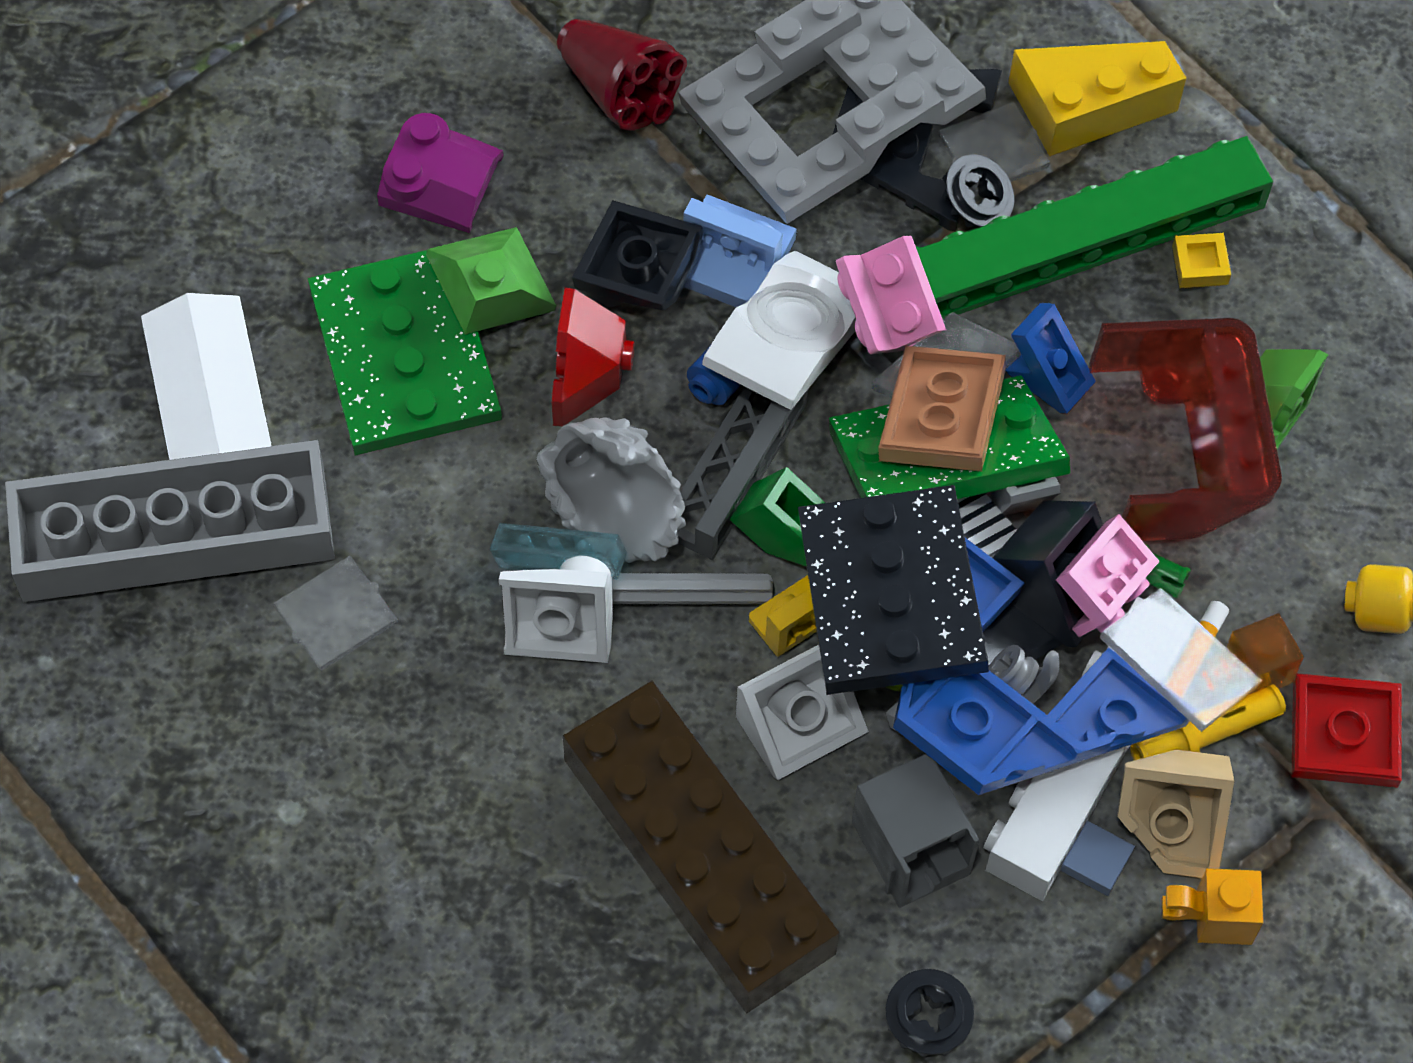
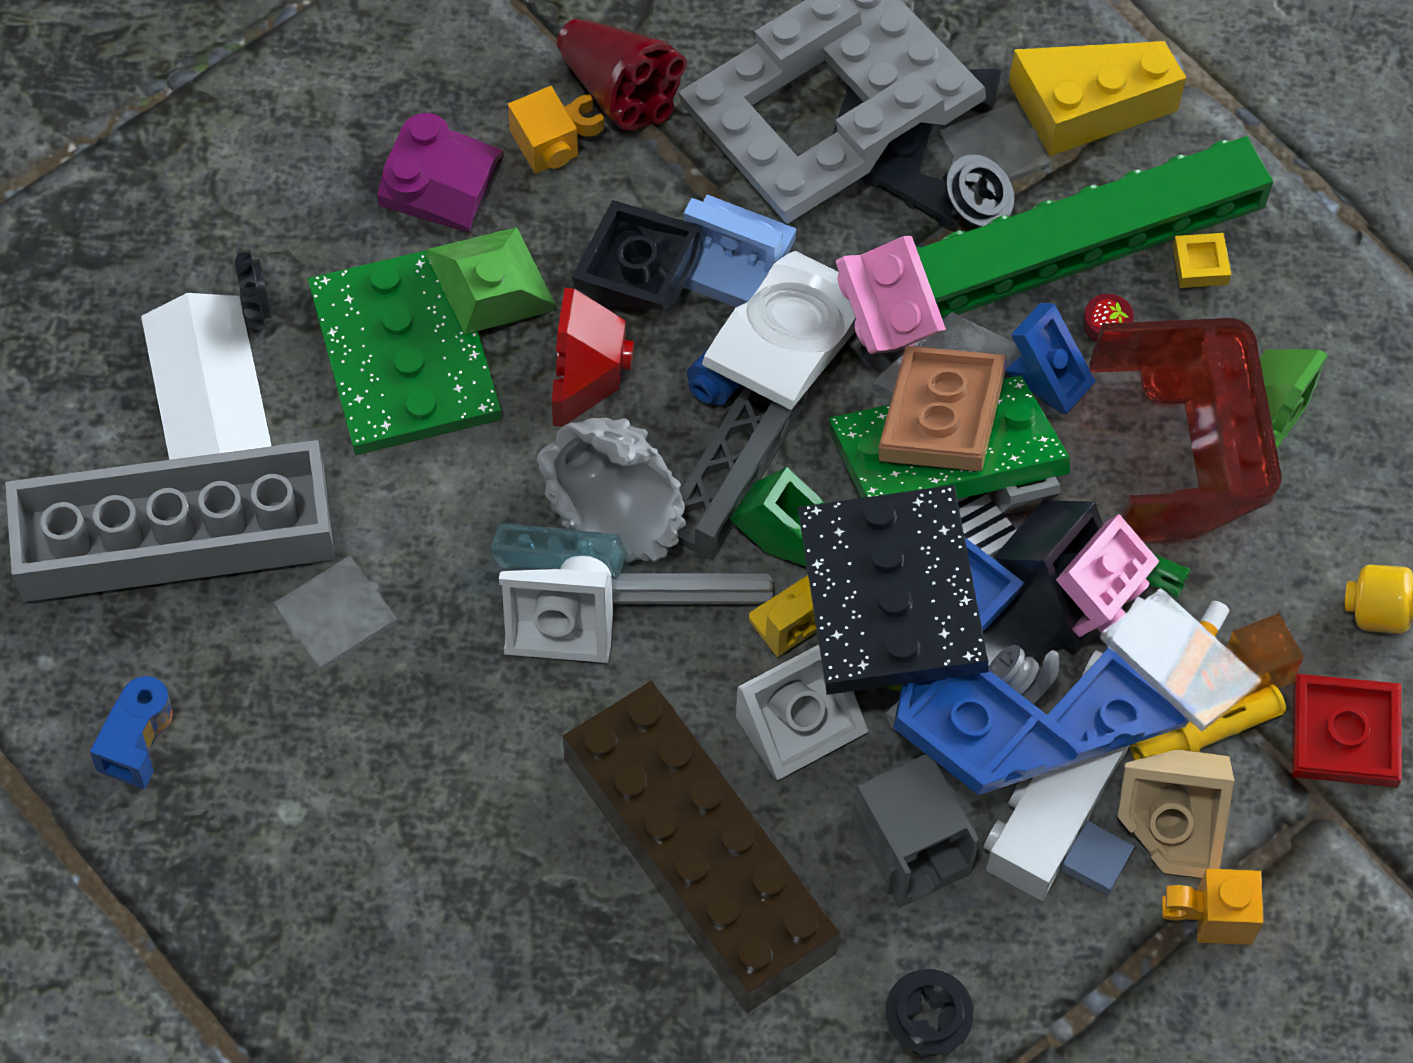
none -> blue leg [90,676,173,790]
none -> black gear [234,250,271,330]
none -> light orange brick [508,86,604,174]
none -> tile [1083,294,1134,345]

